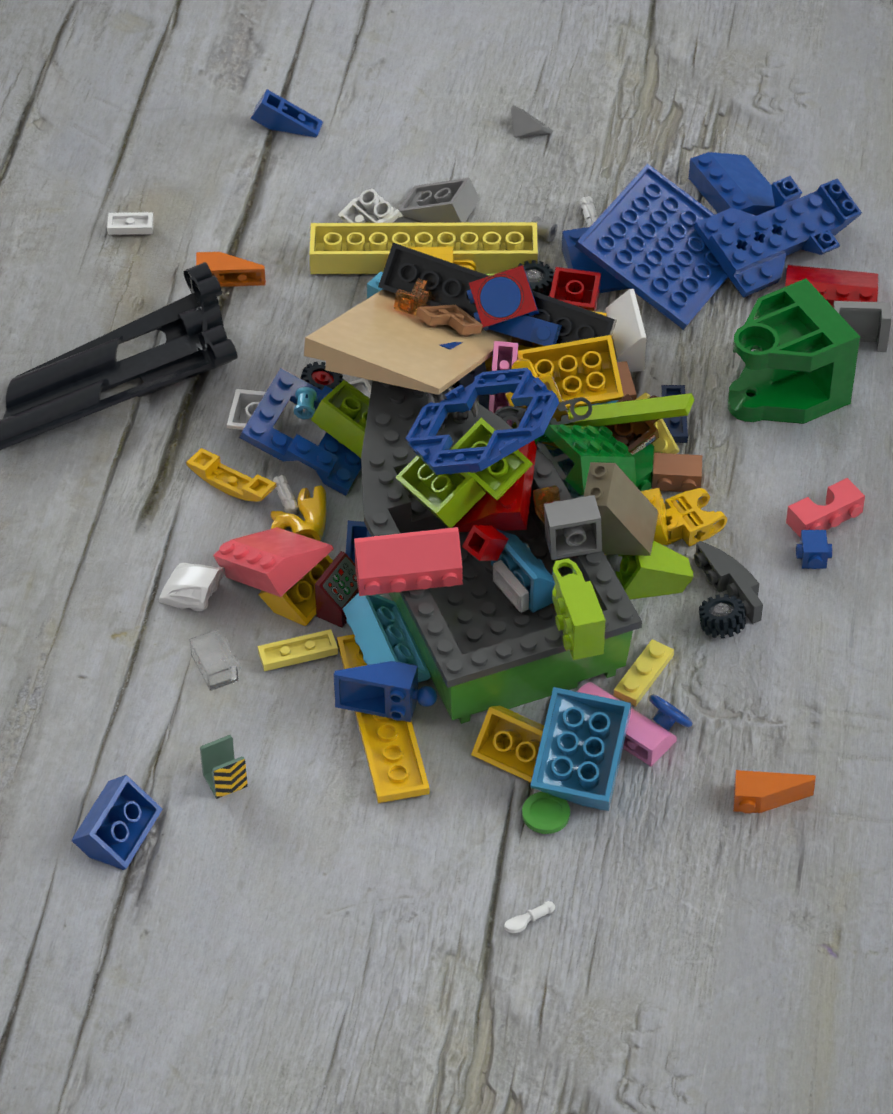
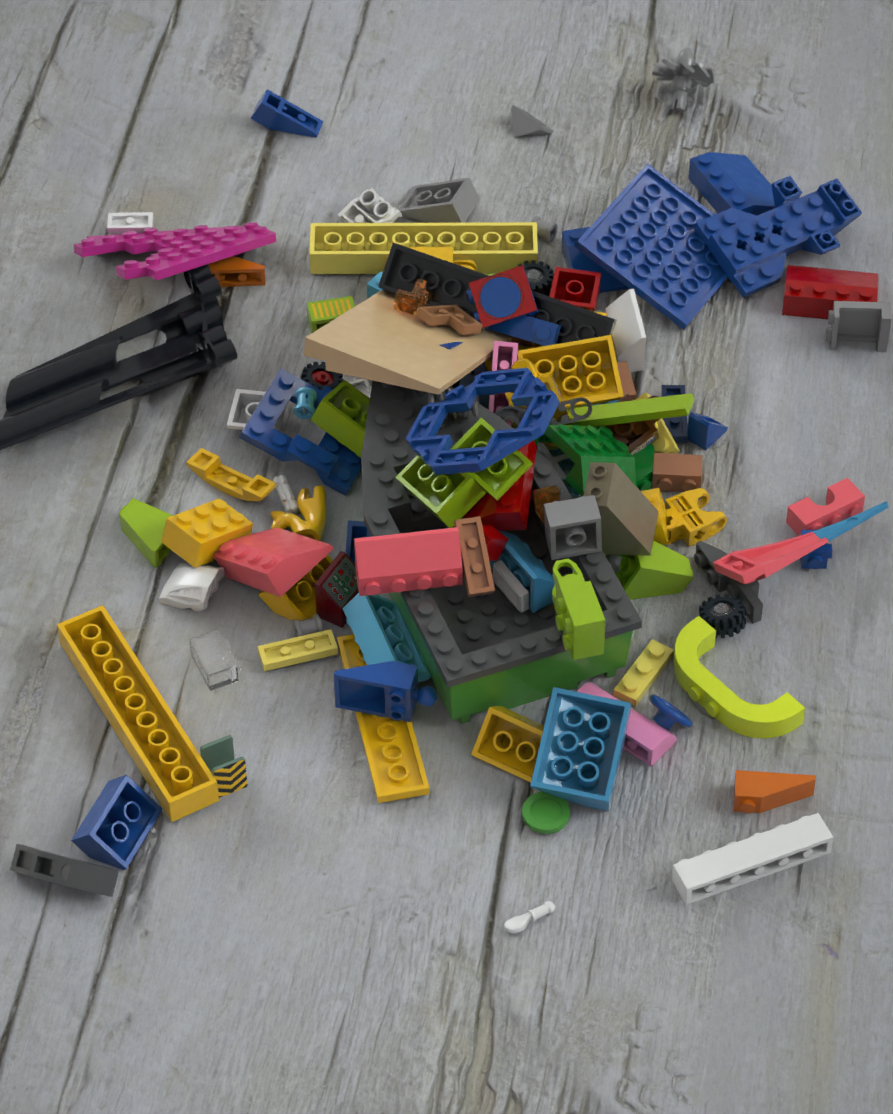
white axle [581,196,598,227] -> none
green brick [728,279,860,424] -> none
none -> dark grey slope [10,844,119,897]
none -> yellow brick [57,605,219,822]
none -> dark pink wing [73,222,276,280]
none -> lime slope [119,498,173,568]
none -> yellow brick [161,498,253,568]
none -> light grey bush [293,614,323,637]
none -> lime brick [307,296,355,333]
none -> nougat plate [454,516,495,597]
none -> light grey piece [652,48,715,112]
none -> white brick [672,813,833,905]
none -> neon yellow arch [674,616,805,738]
none -> blue slope [688,412,728,450]
none -> coral plate [713,502,889,584]

